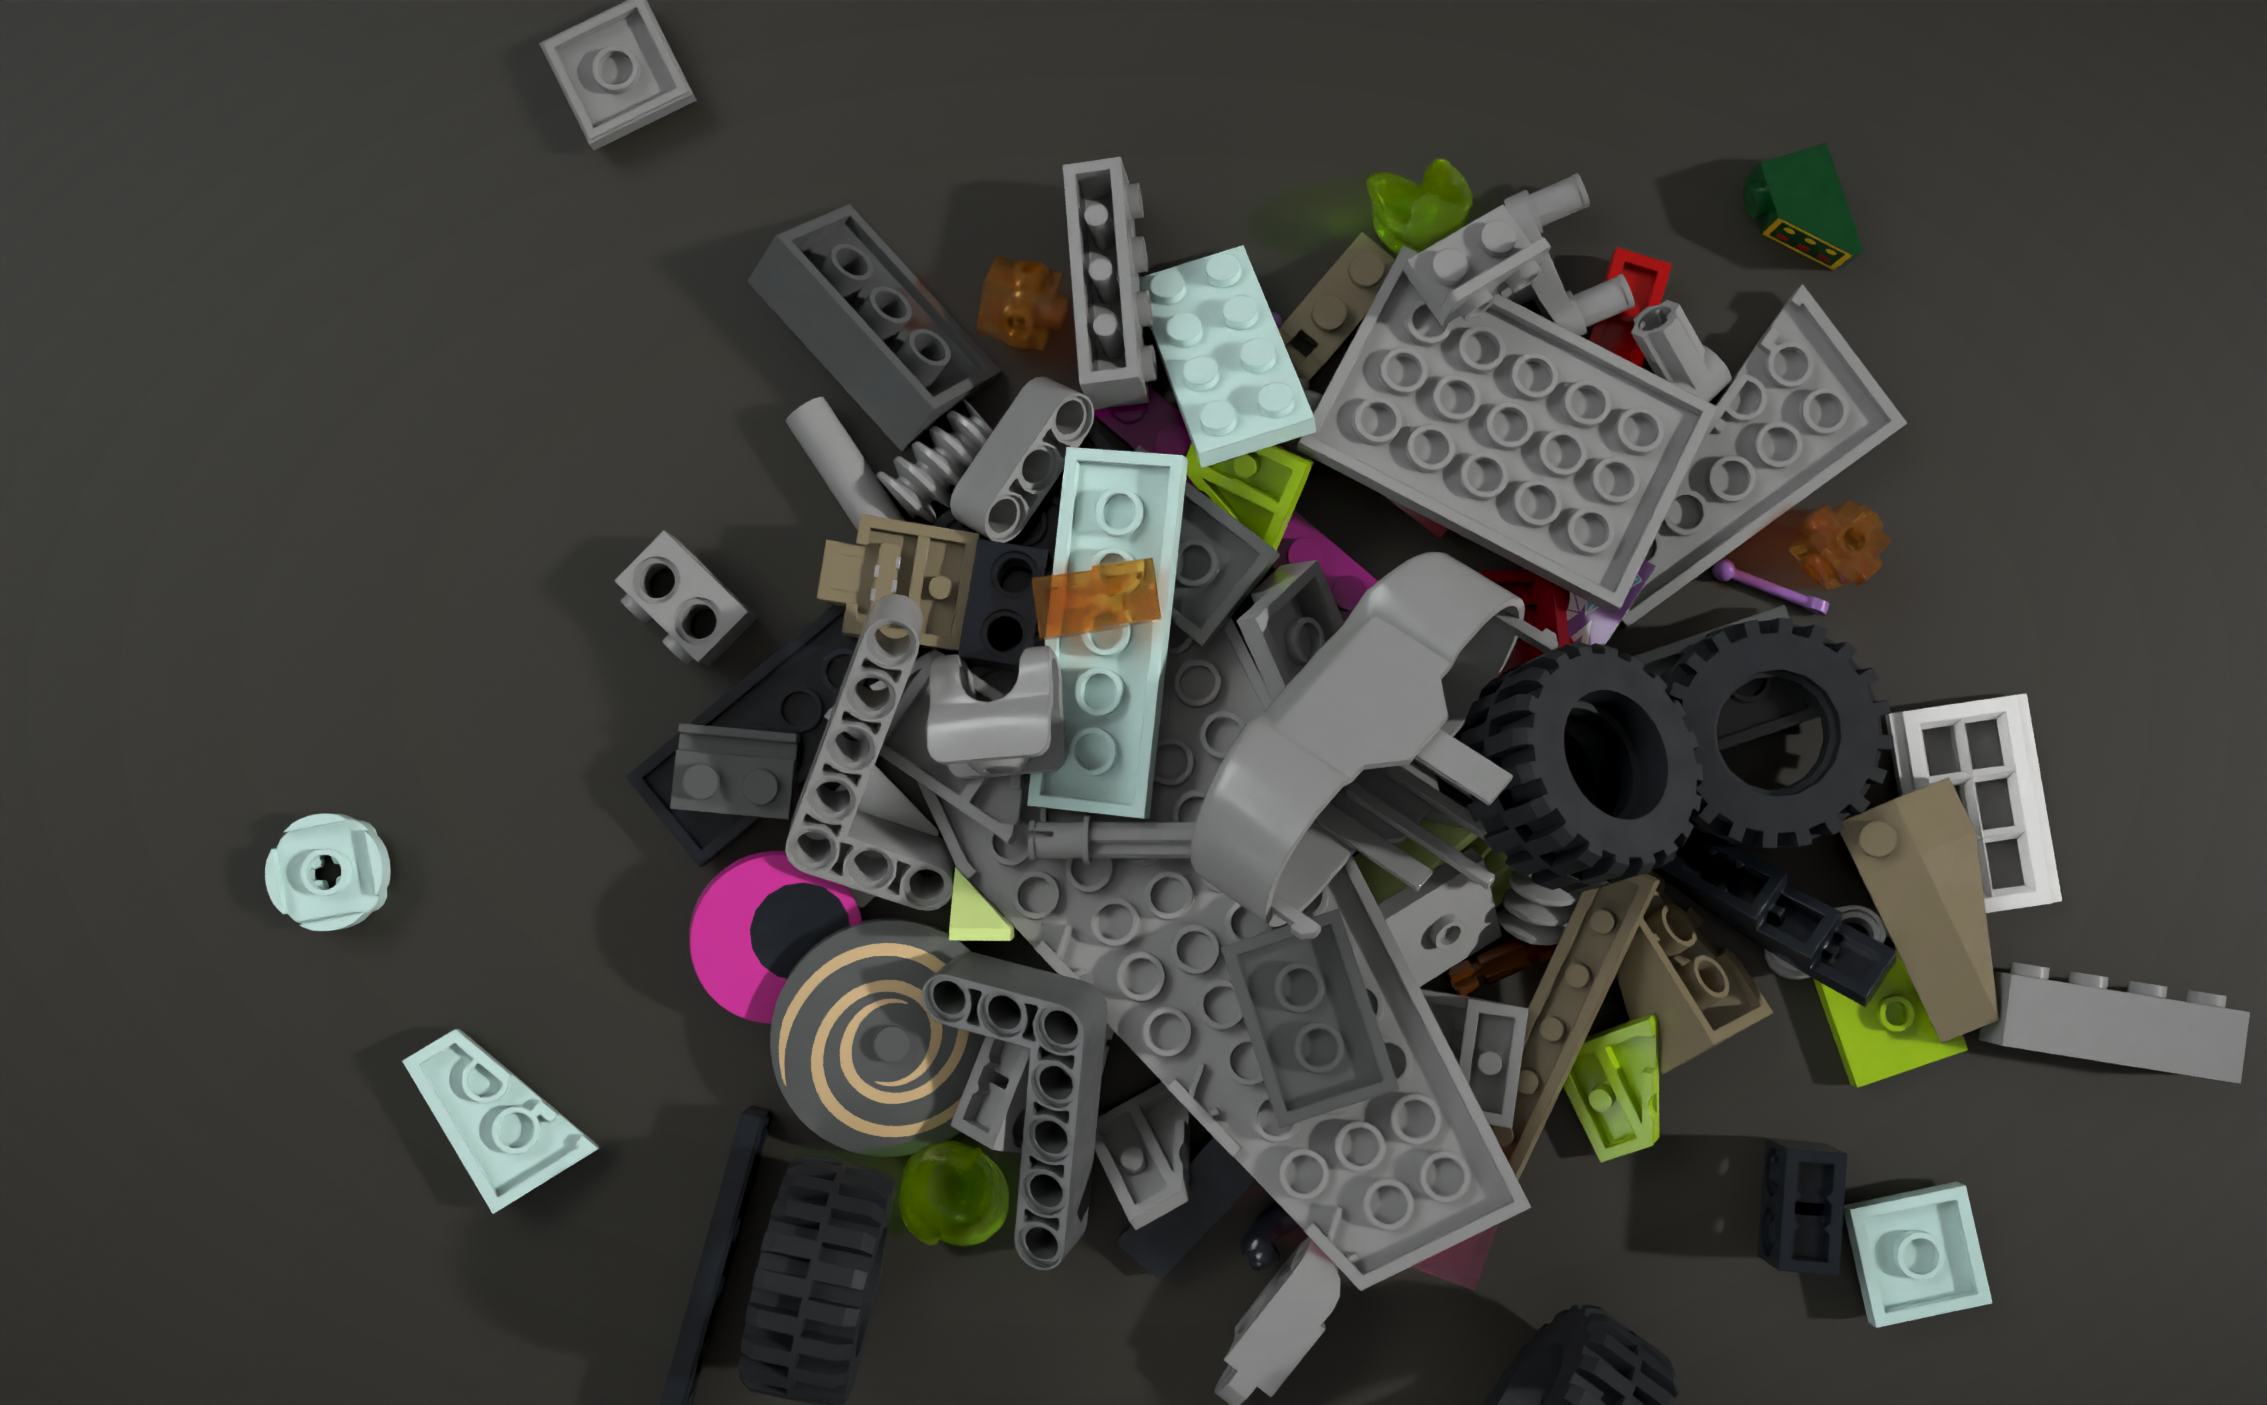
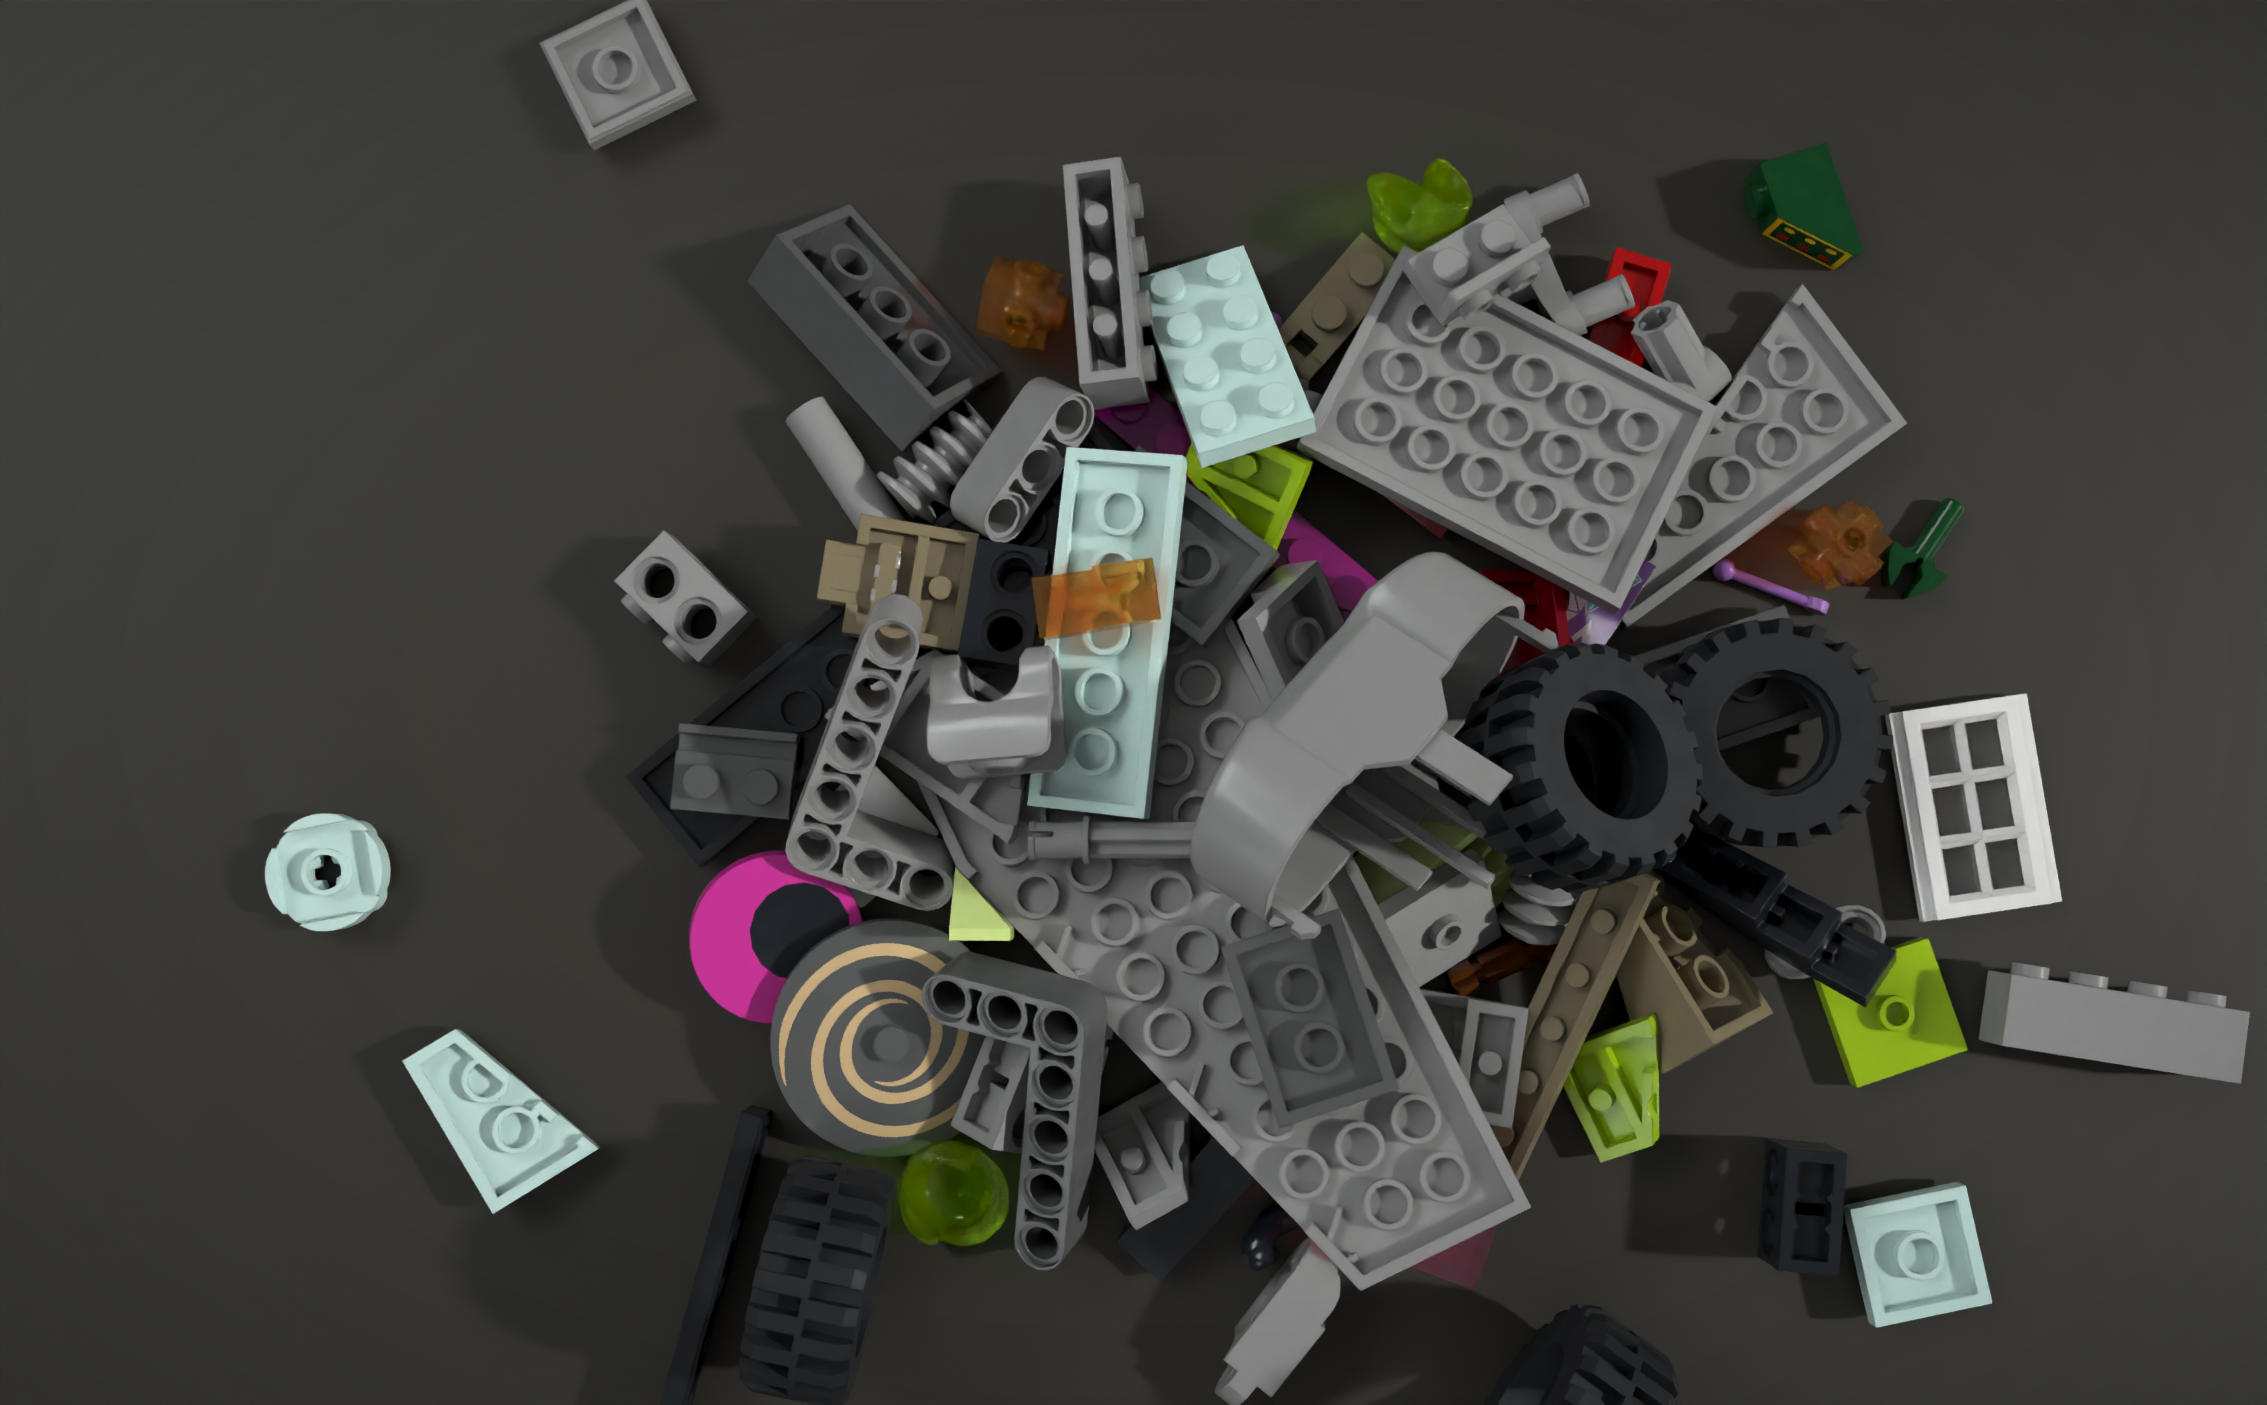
dark tan wedge [1839,777,1999,1043] -> none
none -> dark green bar [1880,498,1964,600]

